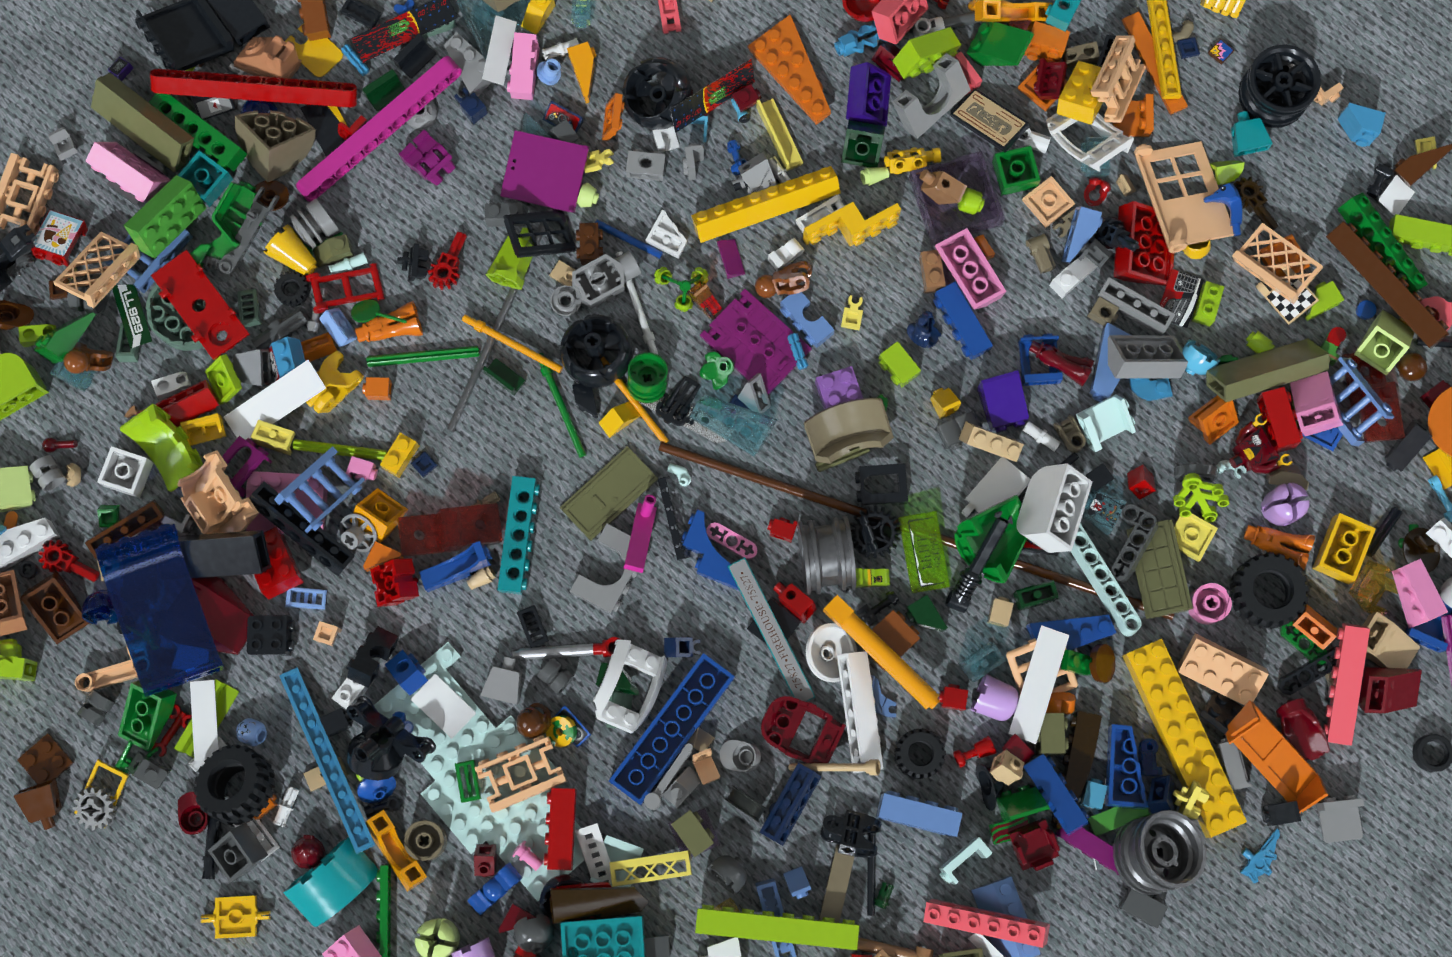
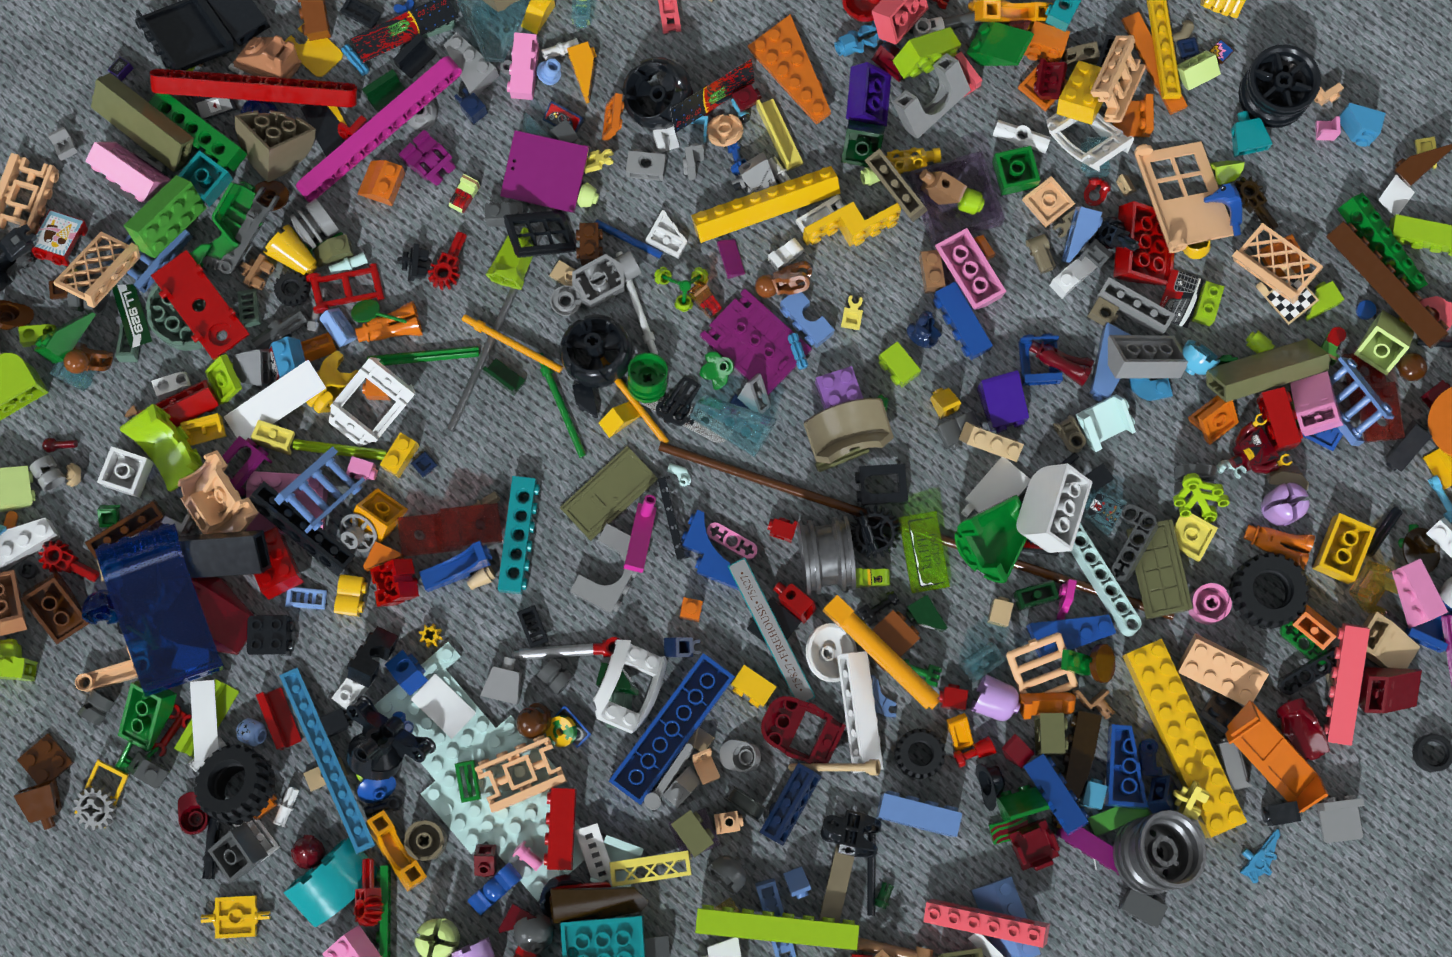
light nougat panel [313,621,342,646] -> none
white sticker [482,15,517,86] -> none
light aqua panel [939,837,992,885] -> none
black piece [945,511,1013,613] -> none
tile [950,88,1030,153] -> none
tan brick [990,750,1024,786] -> none
white sticker [1009,625,1069,744] -> none
white pin [1023,421,1061,452] -> none
red panel [1127,465,1156,500] -> none
black bar [1367,163,1393,198] -> none
none -> medium nougat hips [241,254,275,290]
none -> red panel [256,687,302,750]
none -> white wedge [329,357,416,447]
none -> yellow brick [334,574,368,617]
none -> red gear [353,858,384,927]
none -> orange slope [357,160,406,206]
none -> yellow gear [419,624,443,648]
none -> leg [449,174,480,213]
none -> orange brick [680,597,703,622]
none -> light nougat tile [707,114,743,147]
none -> light nougat brick [714,811,744,835]
none -> yellow brick [731,665,777,708]
none -> dark tan brick [865,148,928,222]
none -> green hinge [904,658,942,687]
none -> light orange tile [947,713,974,751]
none -> dark pink wing [1056,579,1077,620]
none -> medium nougat bracket [1071,689,1115,719]
none -> yellowish green brick [1177,50,1221,90]
none -> bright pink panel [1315,116,1341,141]

